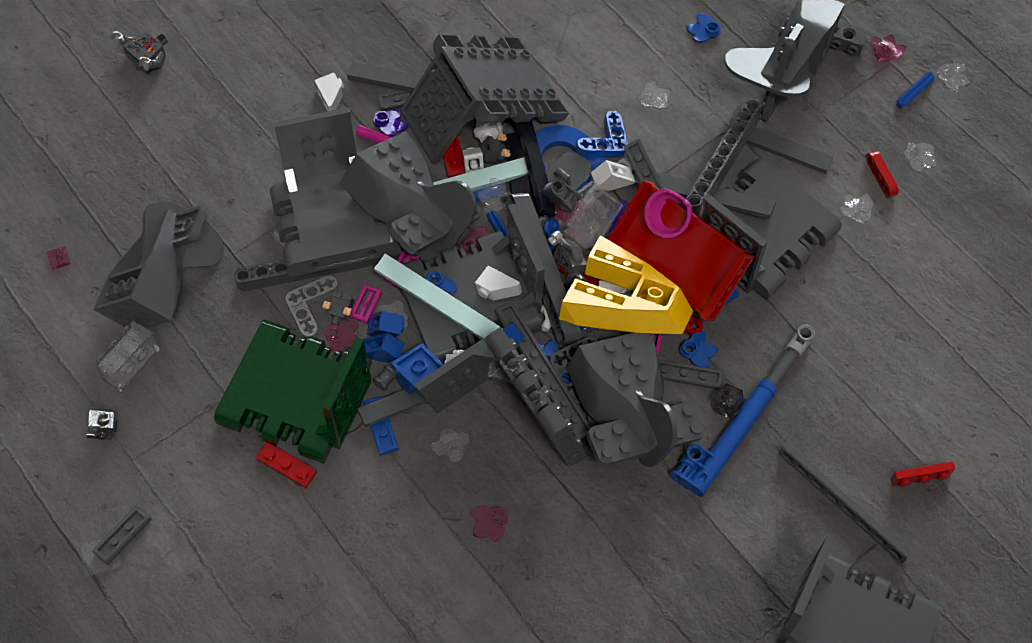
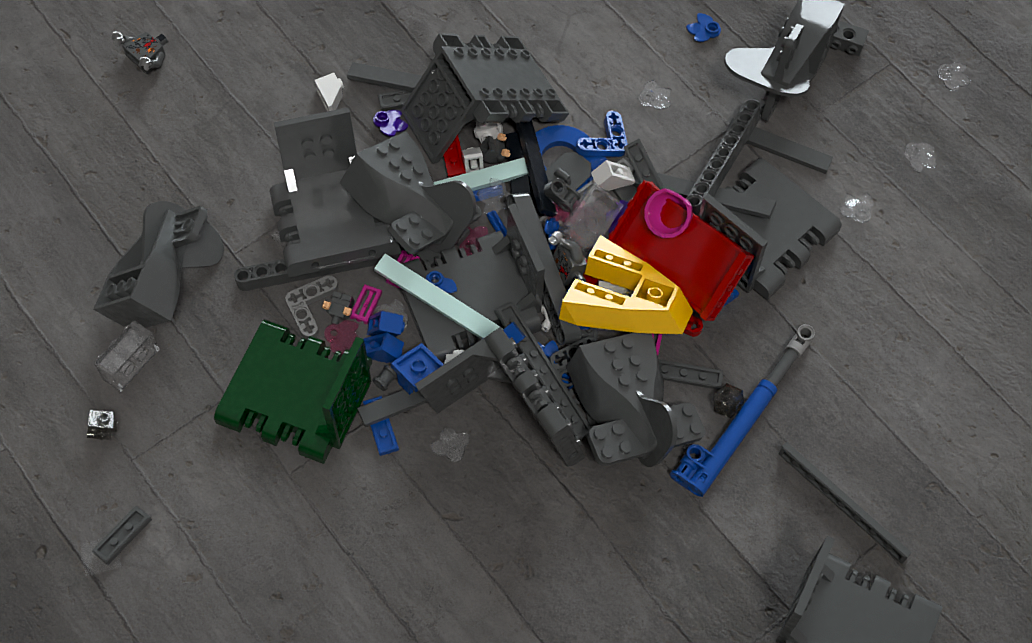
clear pink tile [47,246,71,270] -> none
red plate [255,442,317,489] -> none
dark pink axle [356,125,392,143] -> none
clear pink plate [470,506,508,542] -> none
white slope [475,266,522,301] -> none
blue plate [680,332,718,368] -> none
red beam [866,151,899,198] -> none
clear pink plate [871,35,906,62] -> none
red plate [891,461,956,487] -> none
blue axle [896,72,935,108] -> none

